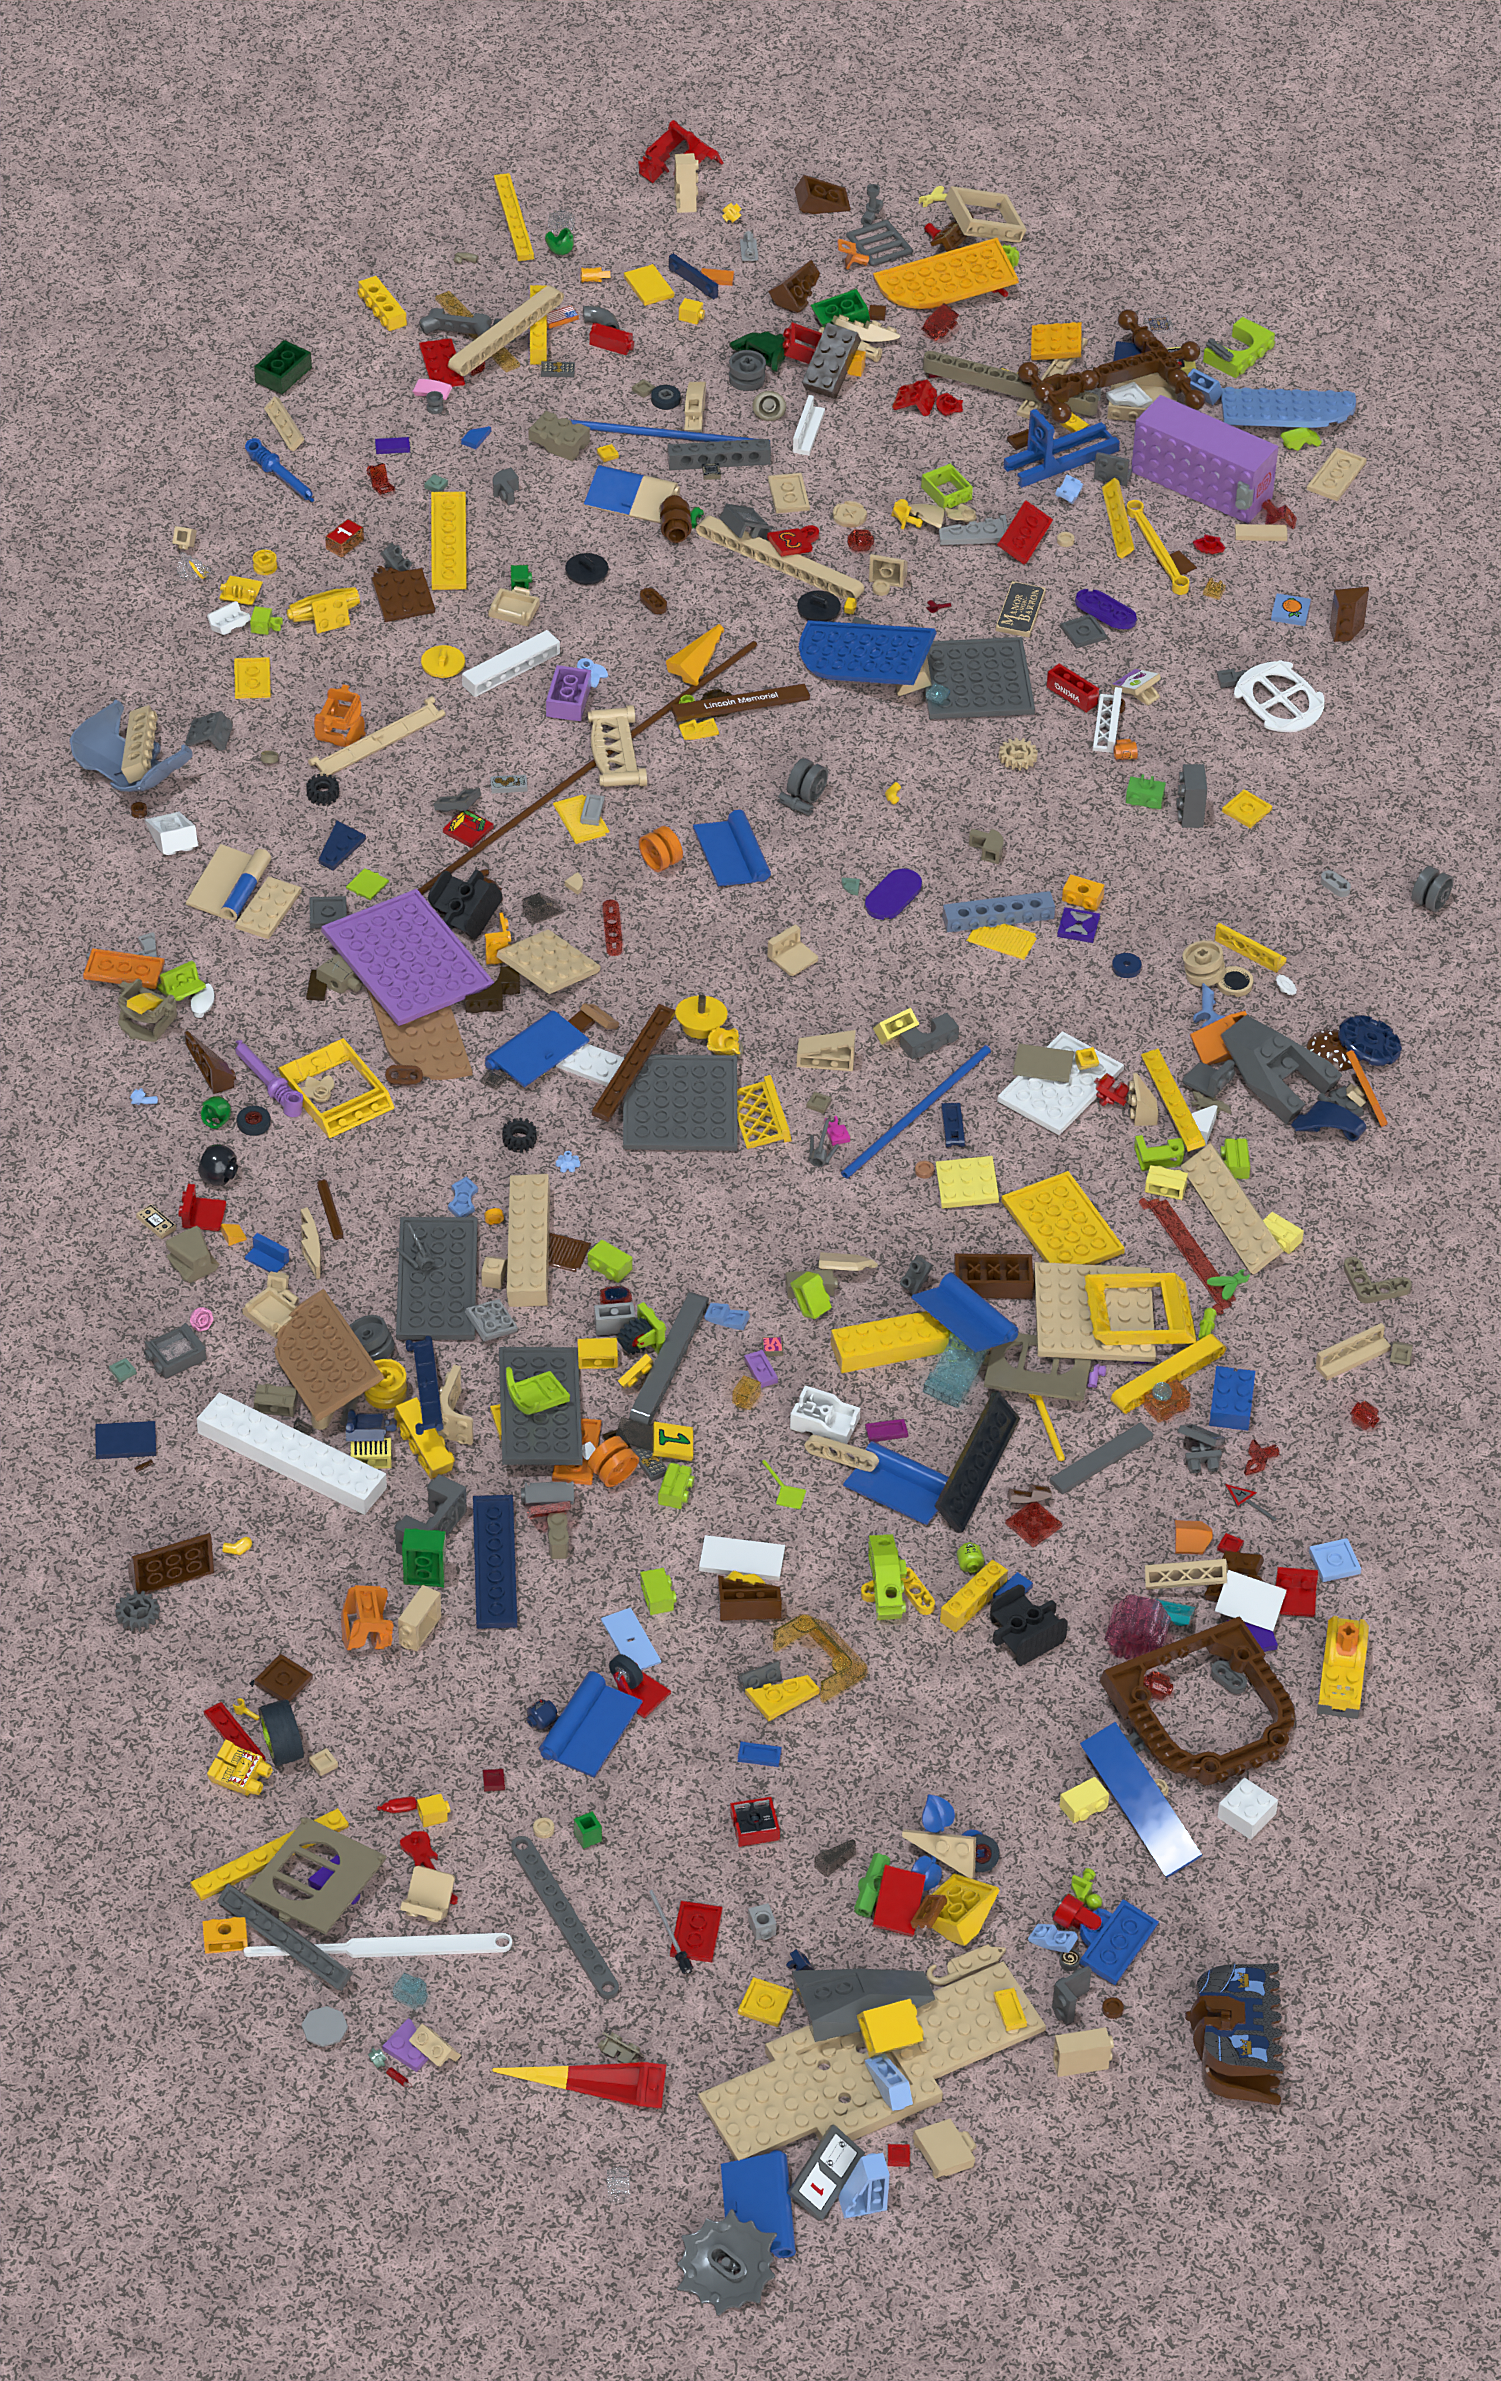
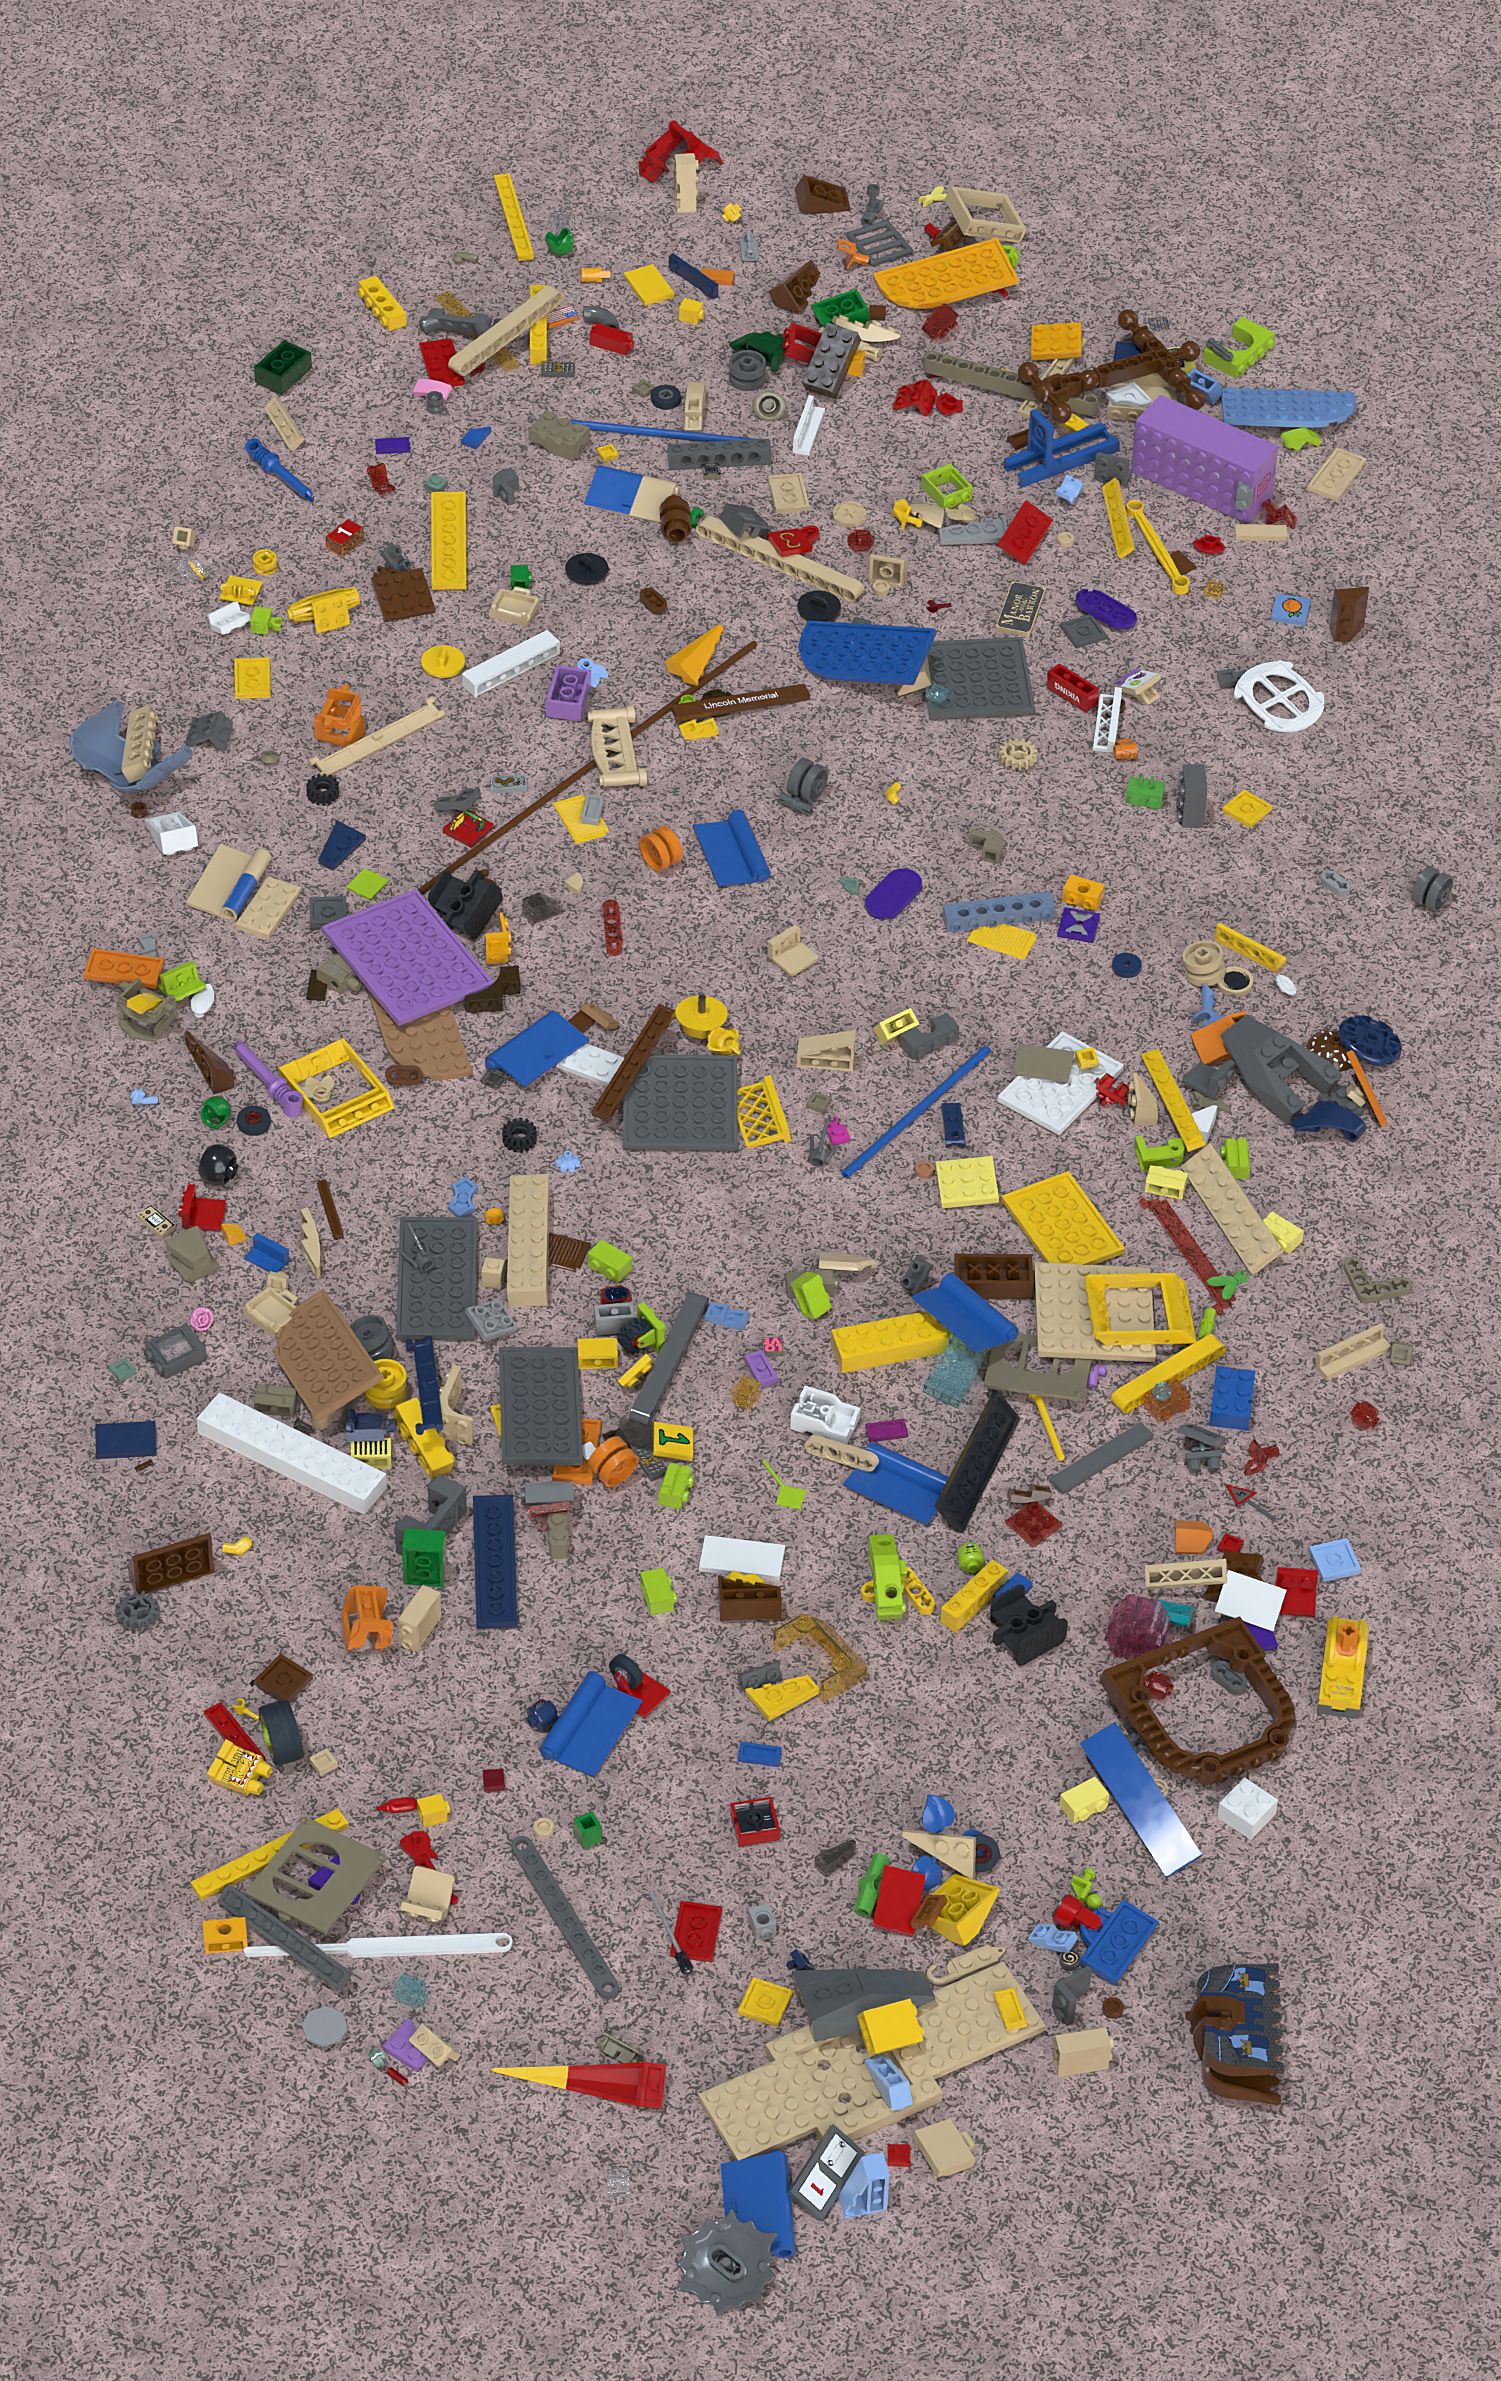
tan plate [497,929,601,994] -> none
lime piece [506,1367,570,1415] -> none
light blue piece [601,1607,661,1670] -> none
yellow tile [844,597,857,615] -> none

